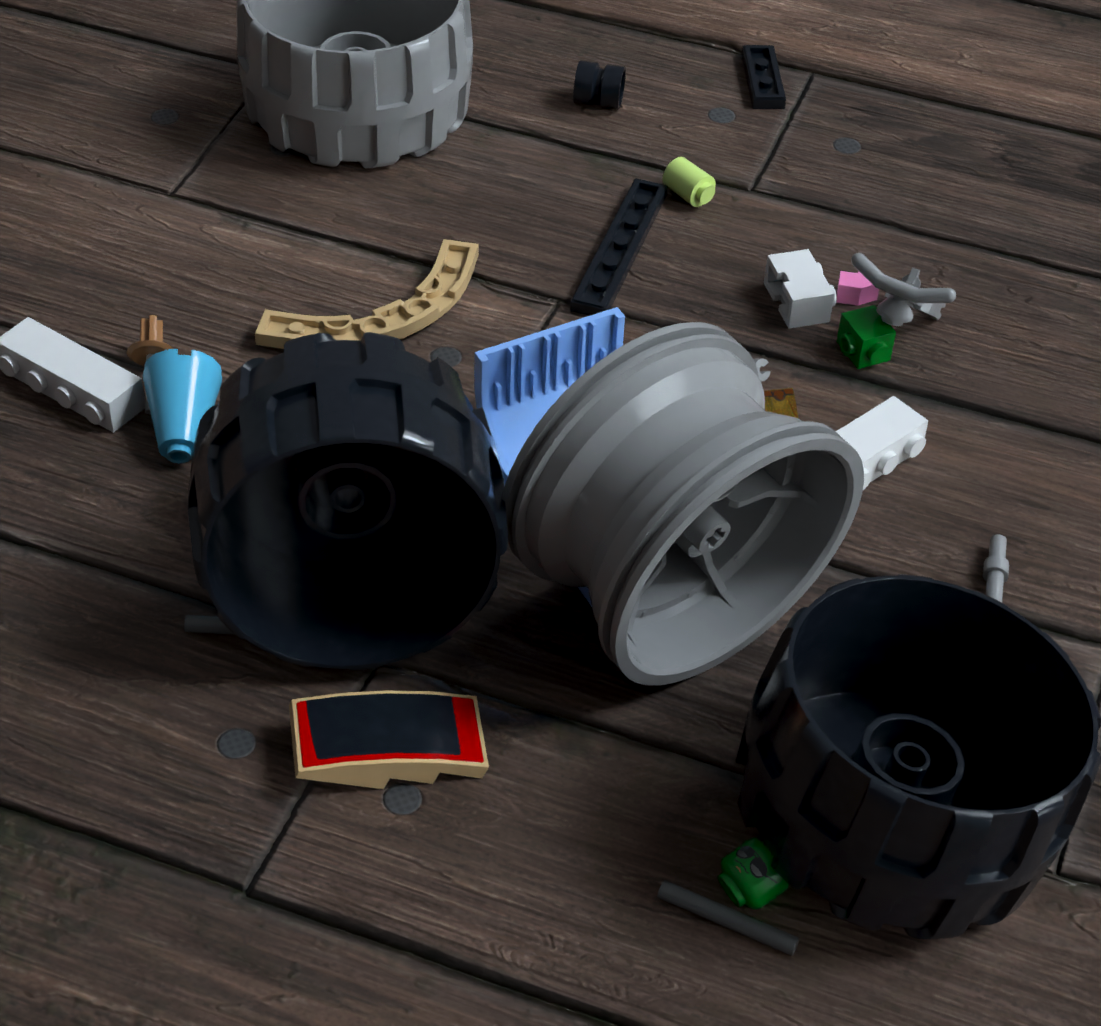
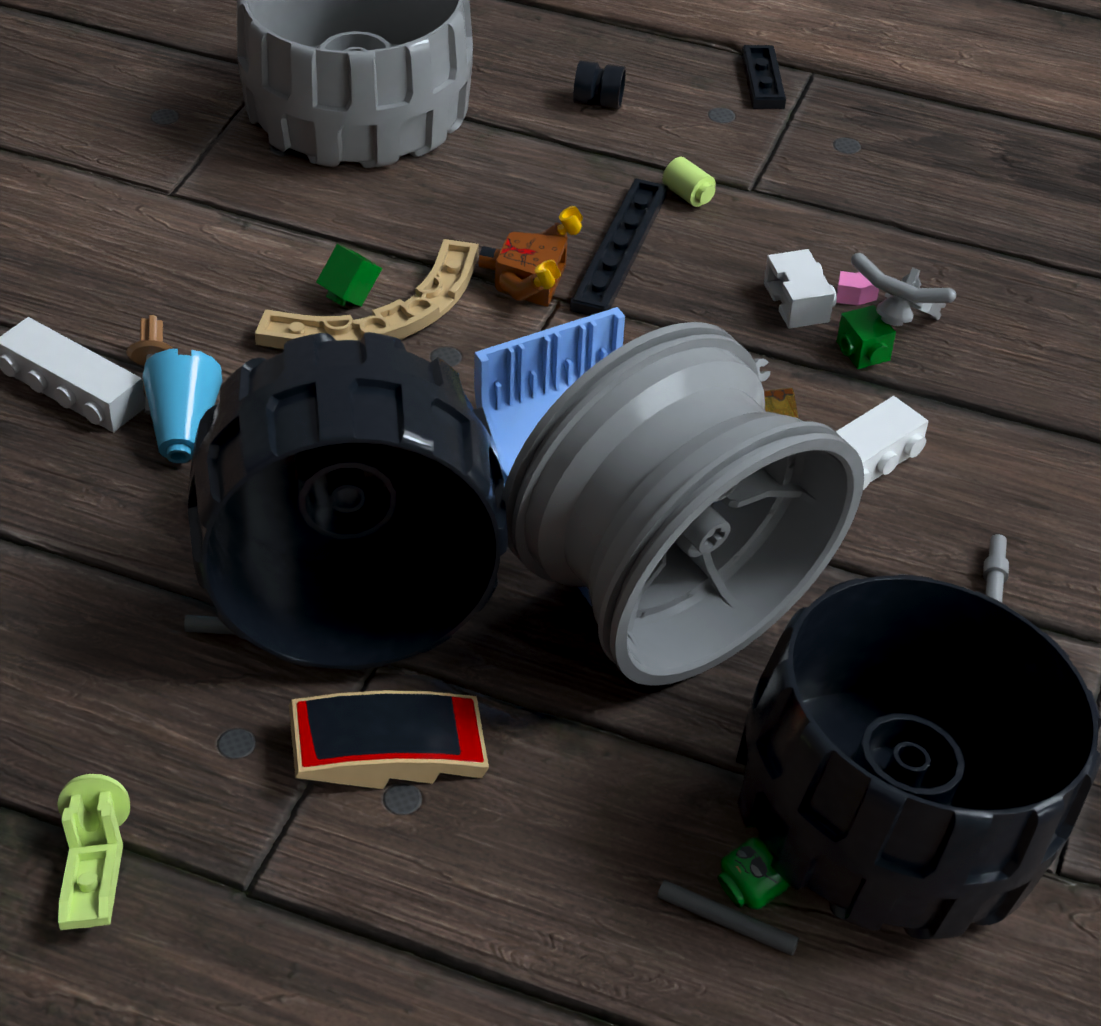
none -> yellowish green piece [57,774,130,930]
none -> green brick [316,244,383,307]
none -> dark orange torso [478,206,583,307]

